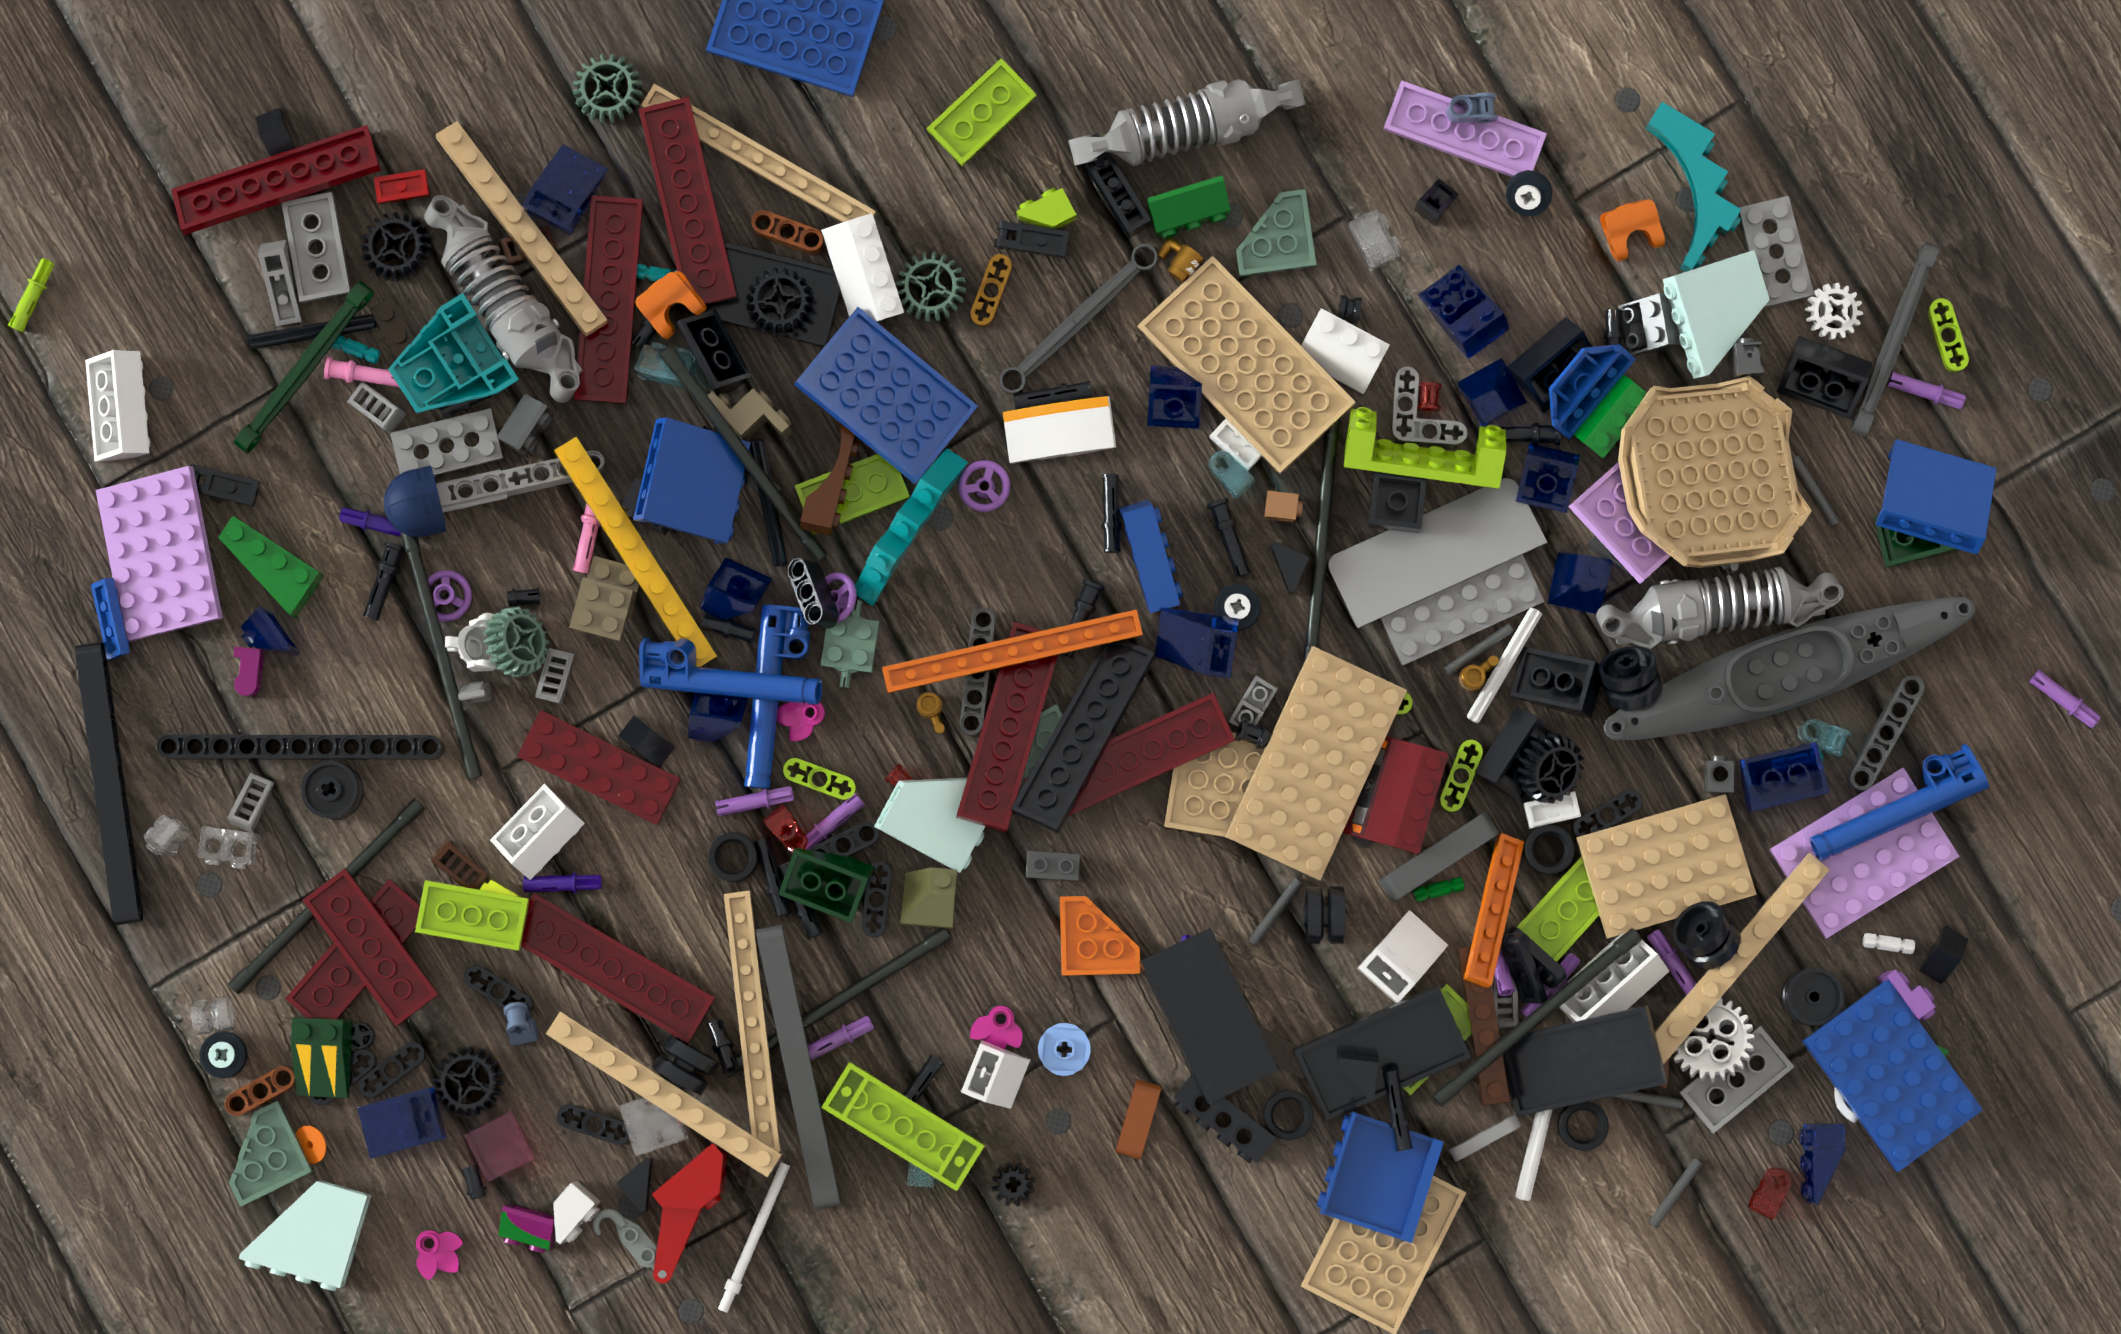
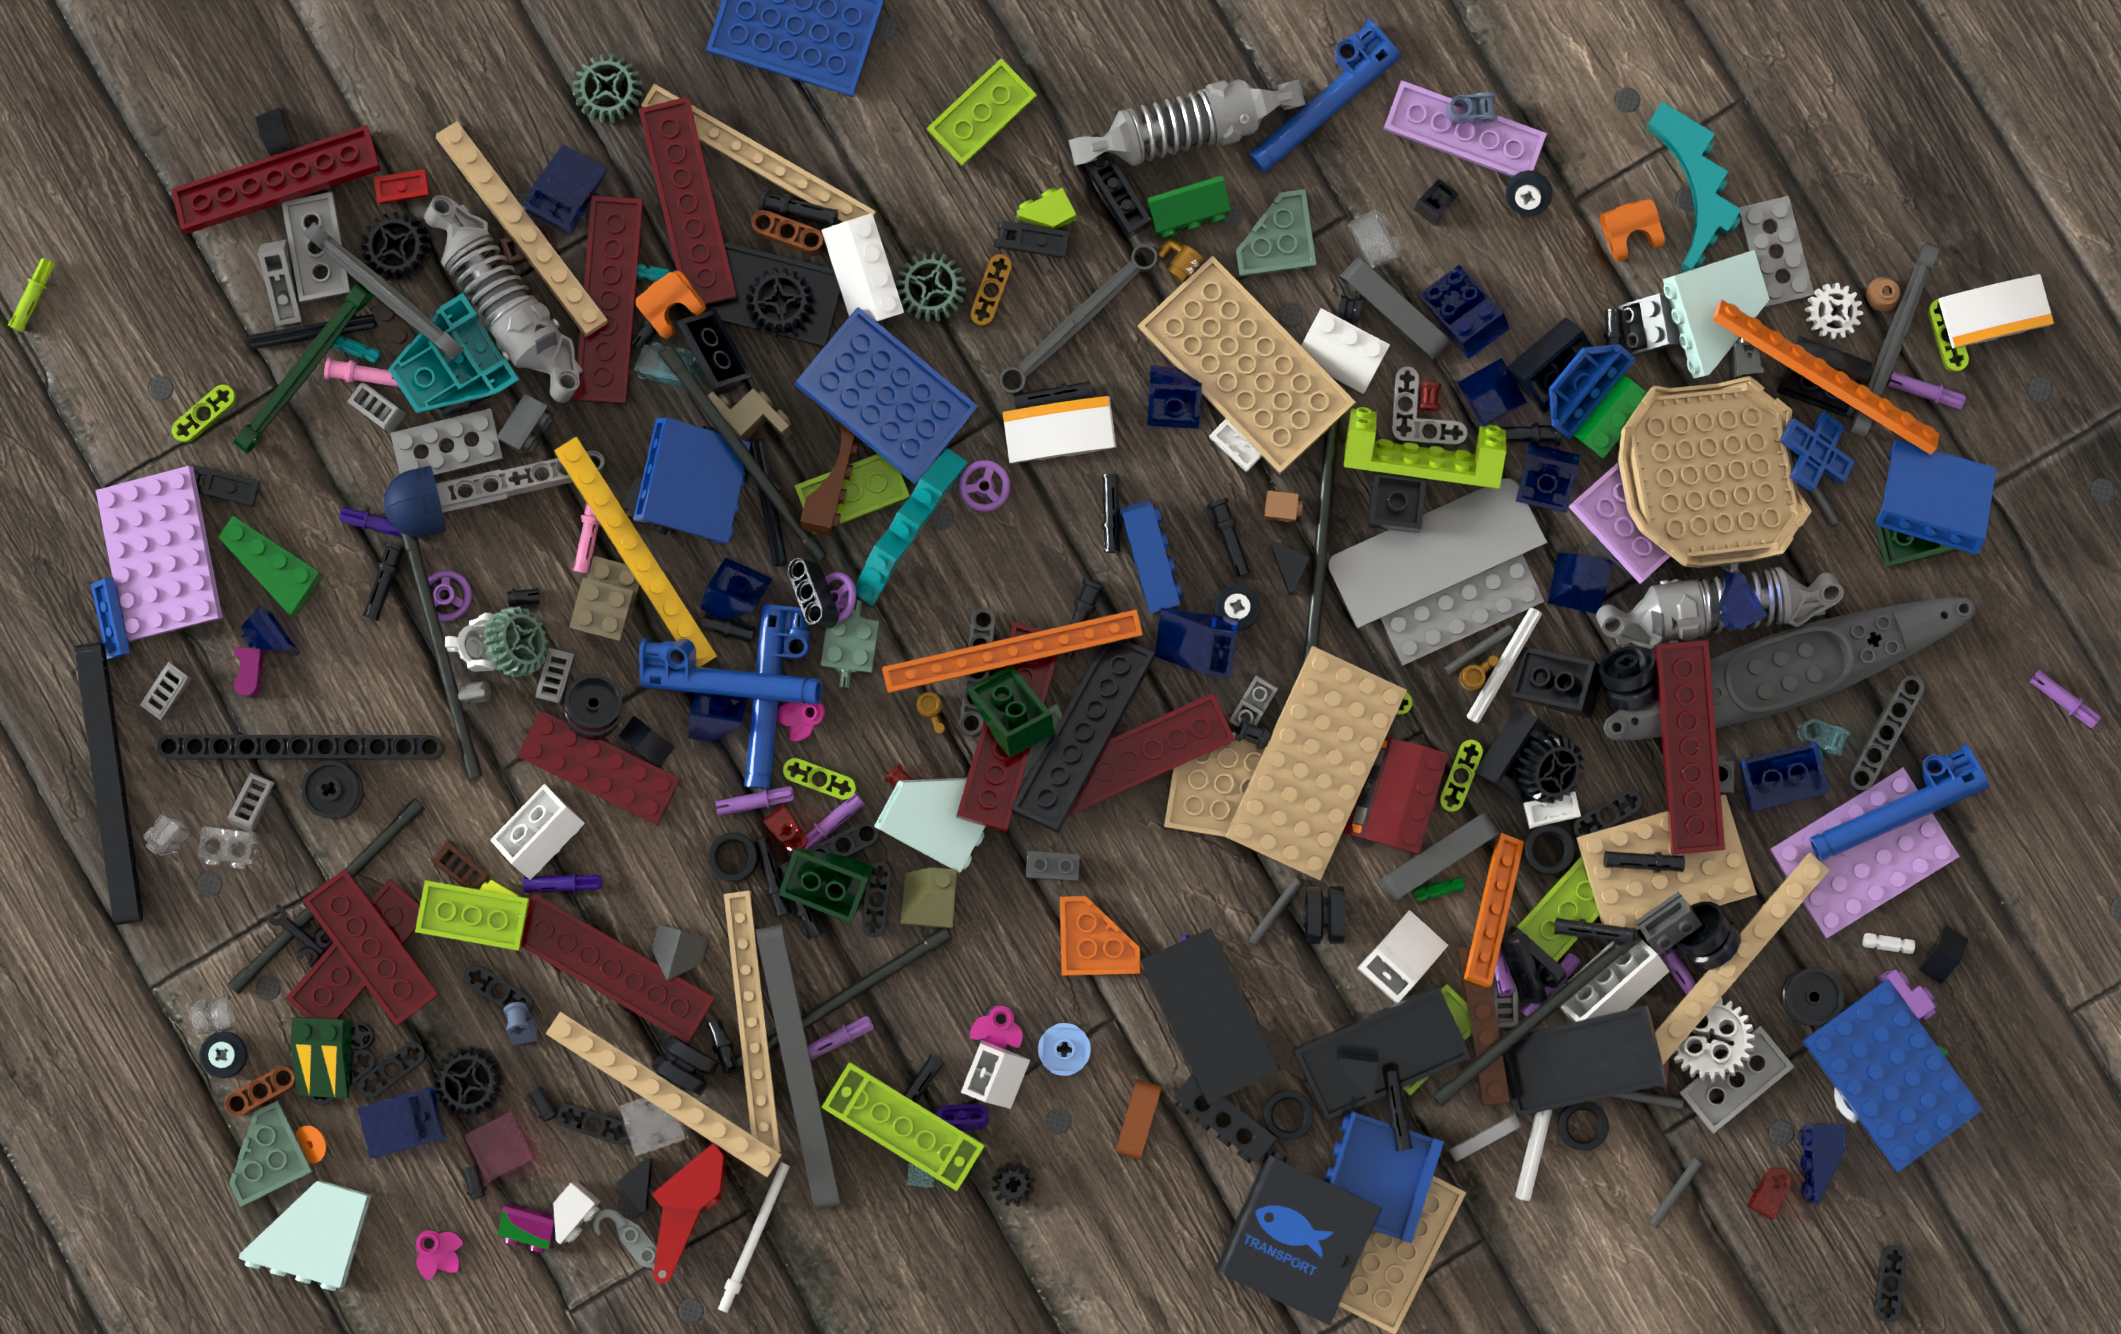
white slope [85,350,150,462] -> none
clear light blue piece [1208,451,1256,499] -> none
none -> light grey slope [140,662,193,721]
none -> lime beam [171,385,237,443]
none -> black bar [267,904,334,967]
none -> dark grey piece [303,222,464,360]
none -> black pin [528,1087,558,1122]
none -> black wheel [565,674,622,740]
none -> dark grey slope [652,925,709,981]
none -> black pin [759,189,839,226]
none -> dark purple plate [936,1104,989,1131]
none -> dark green slope [967,665,1055,758]
none -> black door [1214,1151,1382,1325]
none -> blue piece [1248,19,1401,173]
none -> dark grey beam [1339,257,1450,361]
none -> black pin [1554,918,1636,945]
none -> black pin [1603,851,1685,873]
none -> dark grey hinge [1635,891,1702,955]
none -> dark red plate [1654,640,1725,855]
none -> orange plate [1713,300,1939,455]
none -> clear blue slope [1718,568,1768,631]
none -> blue plate [1779,412,1855,491]
none -> medium nougat cone [1866,277,1902,312]
none -> black beam [1874,1245,1907,1323]
none -> white slope [1938,274,2054,349]

